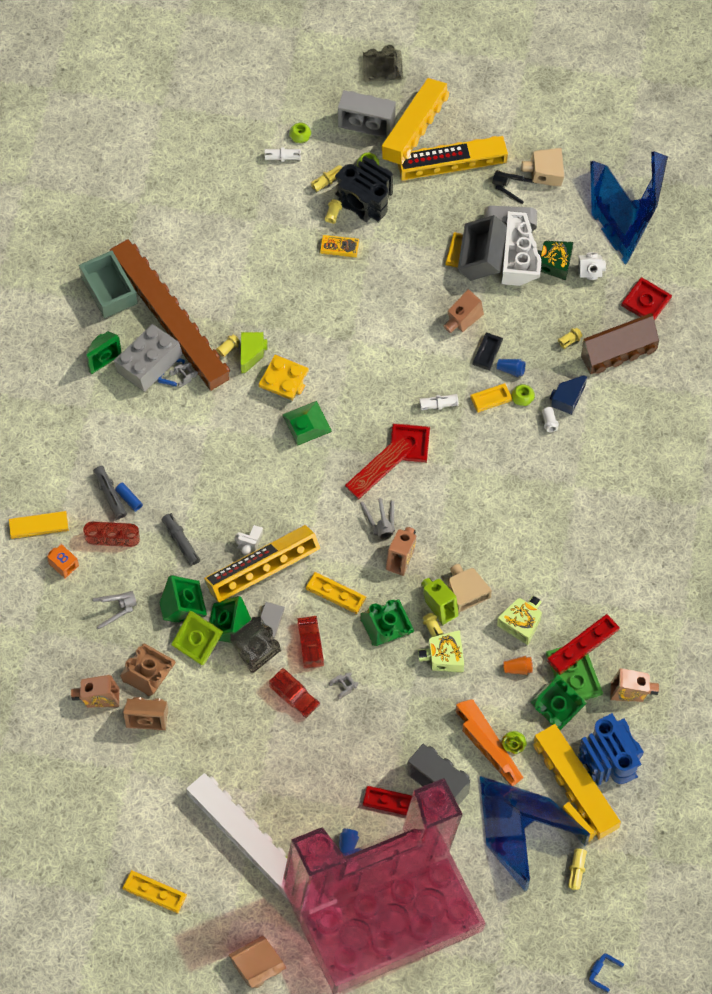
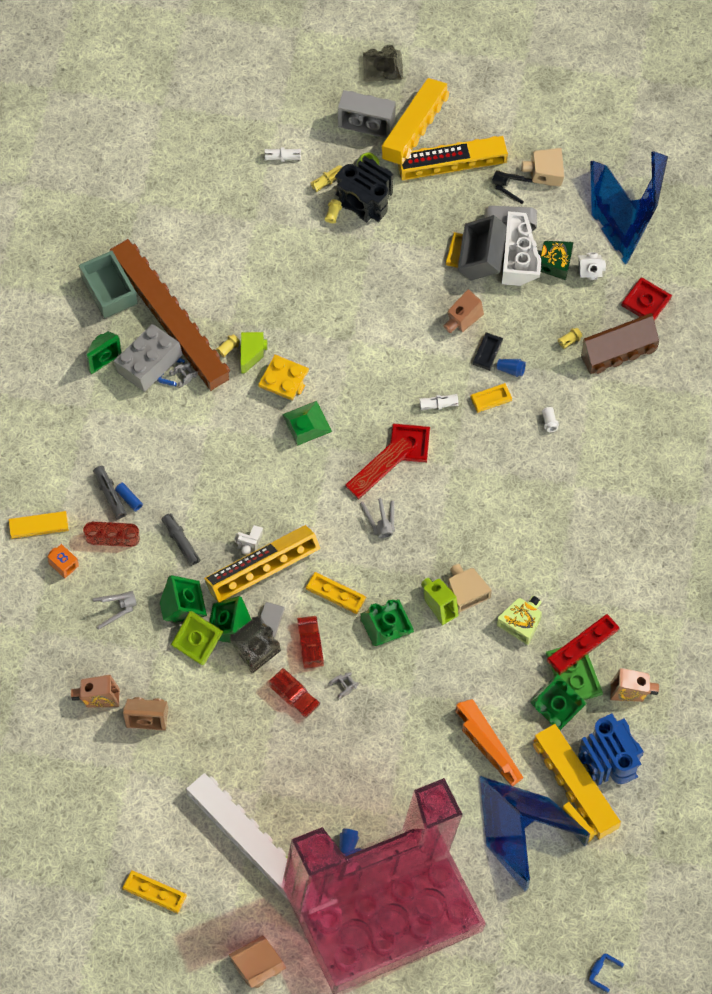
medium nougat slope [120,643,176,696] -> none
lime plate [289,123,311,143] -> none
tile [320,235,359,257] -> none
red tile [363,786,446,823] -> none
nougat torso [386,527,417,576] -> none
dark grey piece [407,743,470,811] -> none
yellowish green torso [418,631,464,672] -> none
light yellow pin [423,613,444,637] -> none
lime plate [501,731,527,754] -> none
orange cone [504,656,533,675] -> none
lime plate [511,384,535,406] -> none
dark blue slope [550,375,588,415] -> none
light yellow axle [568,848,587,890] -> none

